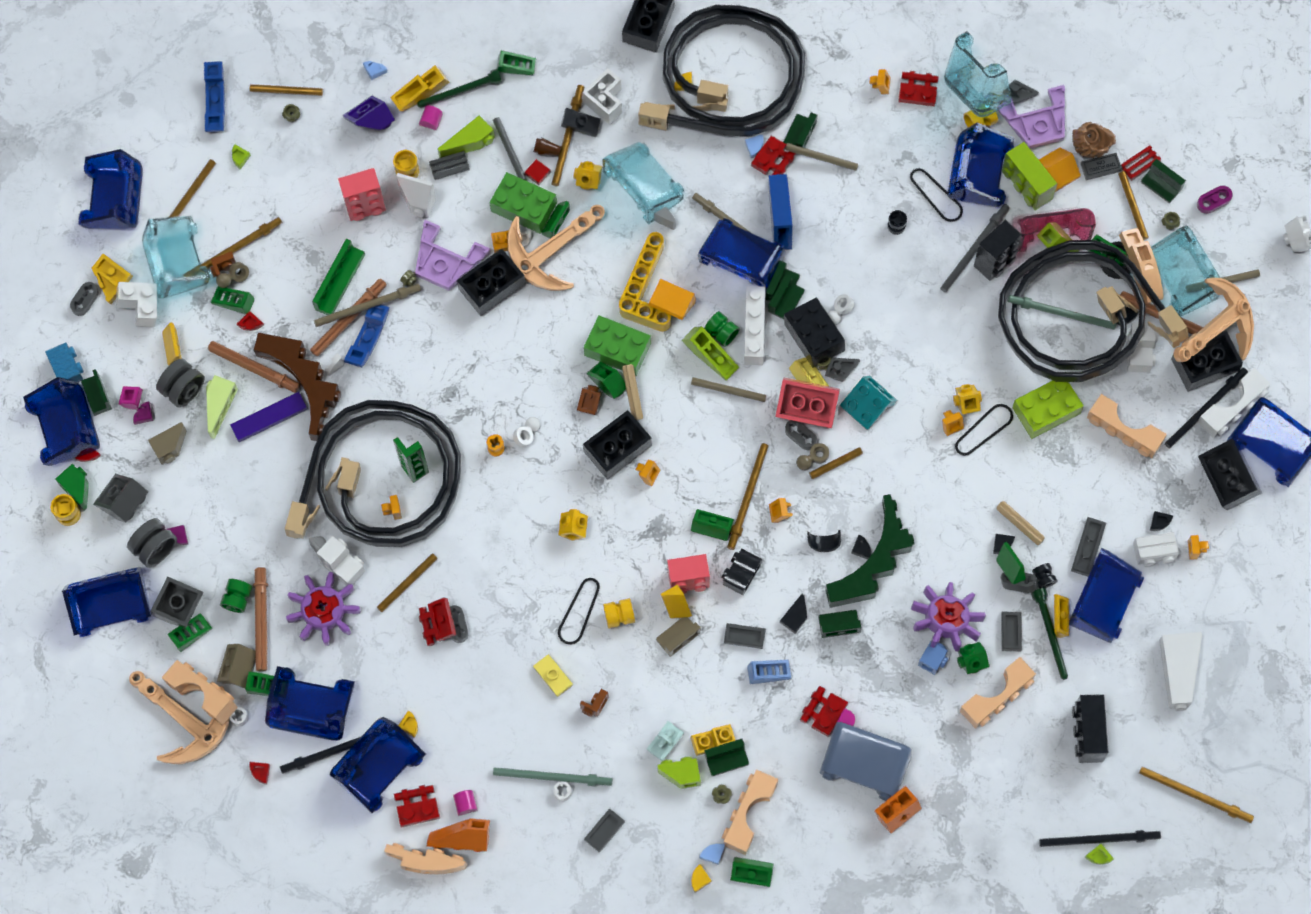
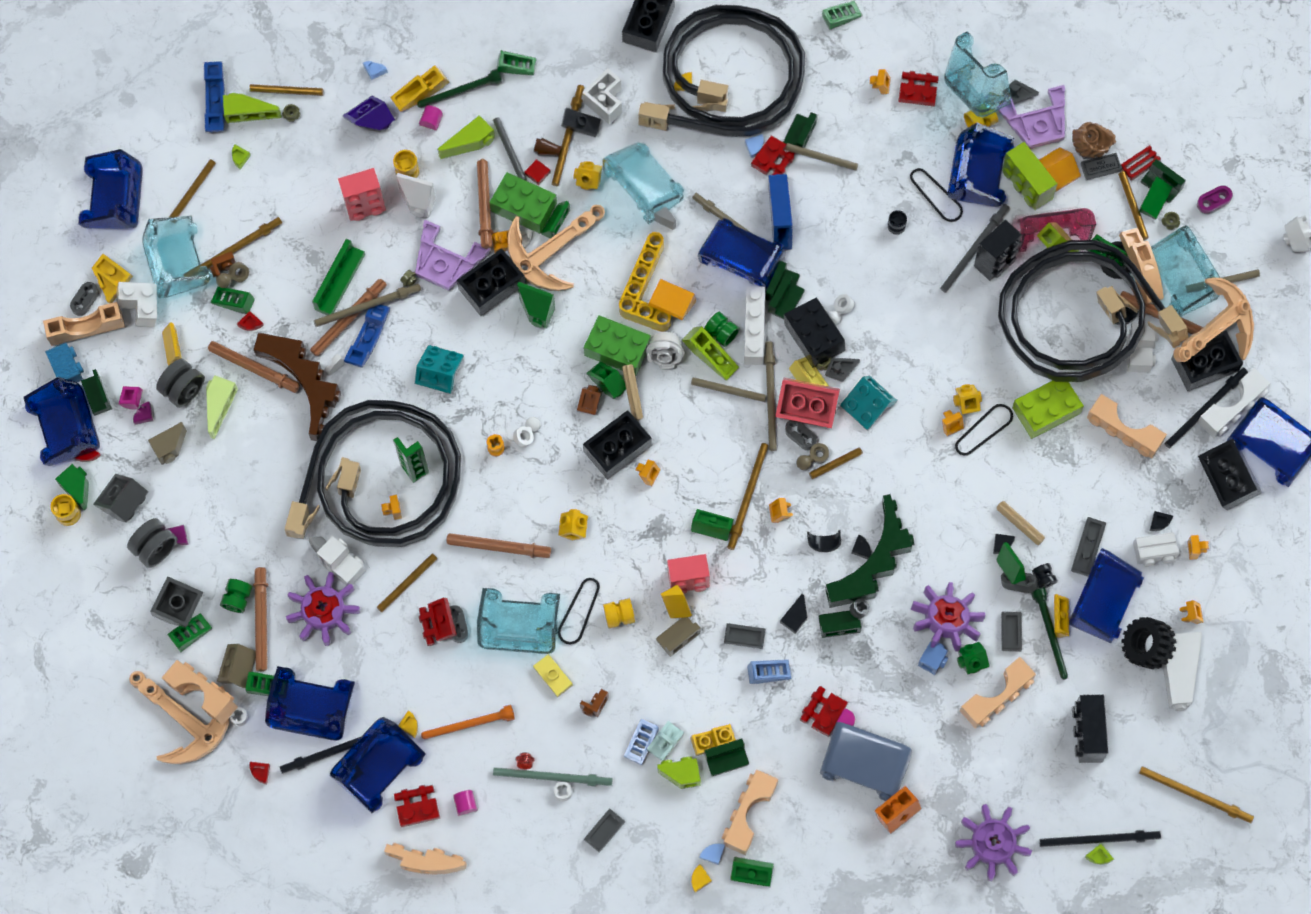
clear blue windscreen [62,567,152,637] -> none
dark purple tile [230,392,308,442] -> none
orange slope [427,818,490,852] -> none
dark grey tile [429,151,470,180] -> none
olive plate [712,784,732,804] -> none
black brick [721,548,762,595] -> none
sand green bar [1007,295,1116,330] -> none
none -> light nougat arch [43,302,125,346]
none -> lime slope [223,93,282,123]
none -> teal bracket [415,345,464,394]
none -> orange piece [421,704,515,739]
none -> nougat axle [446,533,551,558]
none -> nougat axle [477,159,493,249]
none -> clear light blue windscreen [477,588,560,654]
none -> clear red plate [515,752,535,770]
none -> green slope [517,282,555,328]
none -> slope [624,719,659,765]
none -> white cone [646,332,684,369]
none -> dark tan bar [764,341,777,451]
none -> green slope [822,0,862,30]
none -> dark grey bush [850,599,869,619]
none -> medium lavender gear [955,804,1032,881]
none -> black tyre [1121,617,1177,669]
none -> green slope [1139,176,1173,219]
none -> light orange tile [1180,600,1204,624]

